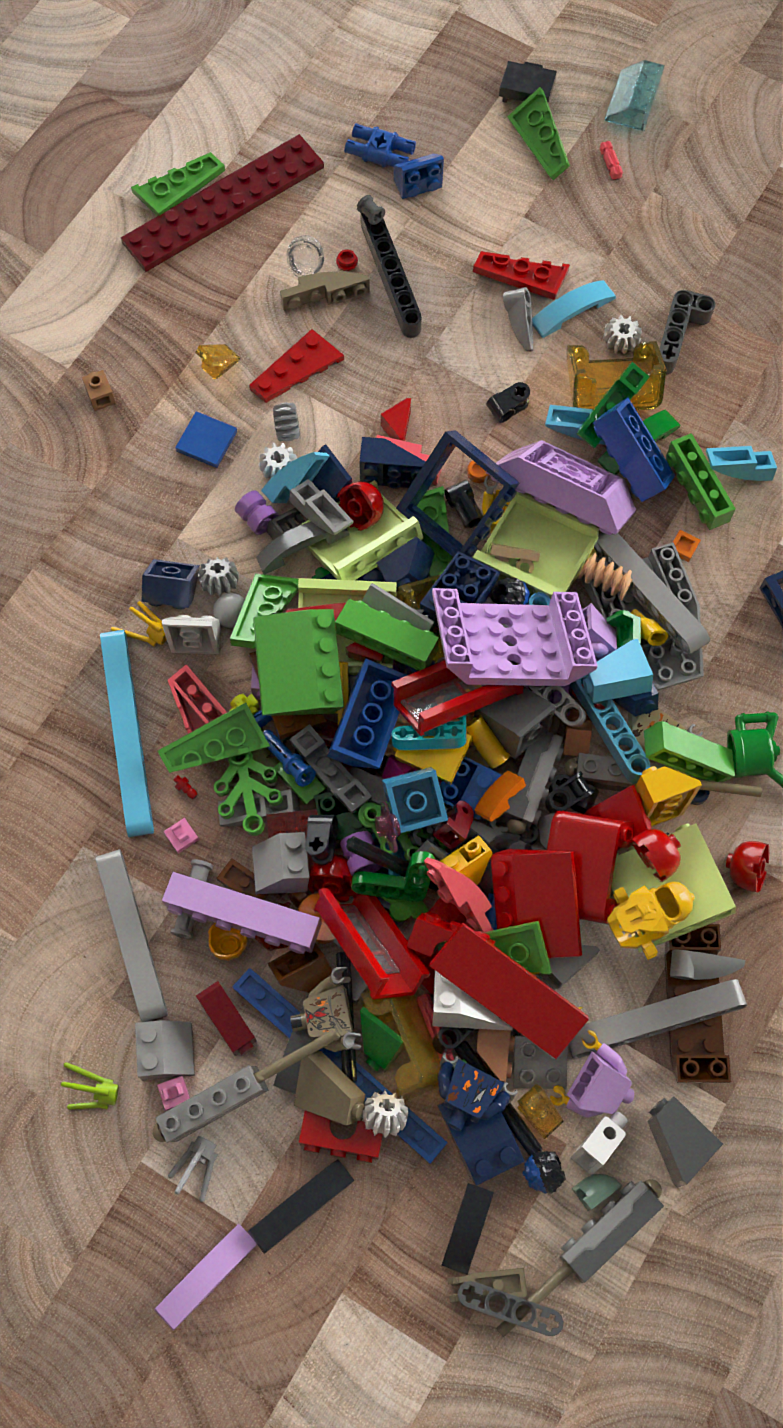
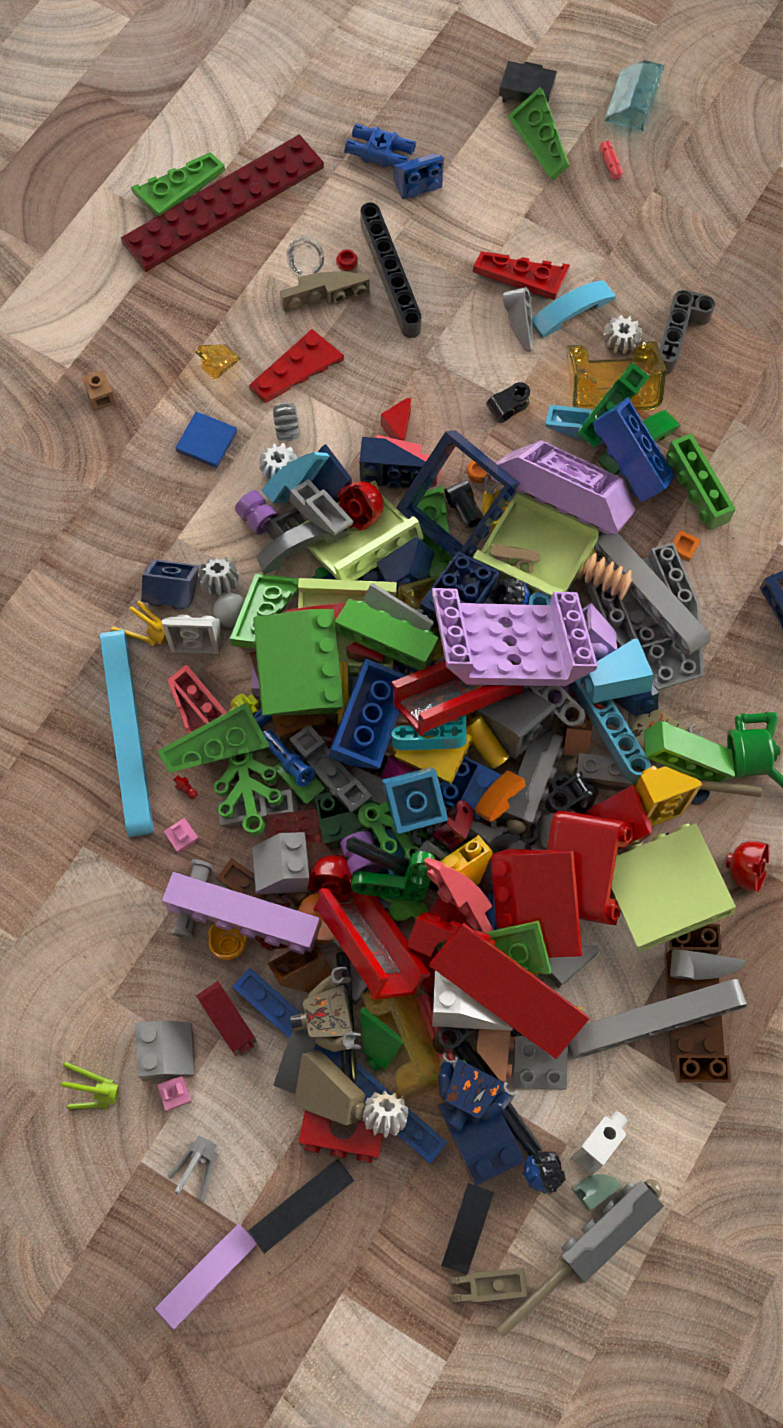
light grey beam [95,849,168,1022] -> none
light grey piece [152,1029,340,1143] -> none
black piece [305,815,339,866] -> none
dark grey bush [357,195,385,225] -> none
clear pink plate [374,801,401,853] -> none
dark grey beam [458,1281,564,1336] -> none
clear yellow slope [517,1083,564,1139] -> none
lavender torso [550,1030,634,1118] -> none
green bracket [607,610,641,649] -> none
yellow helmet [607,882,695,960] -> none
yellow piece [631,609,668,646] -> none
red cylinder [631,829,681,882] -> none
dark grey slope [647,1097,723,1188] -> none
medium azure slope [706,446,777,481] -> none

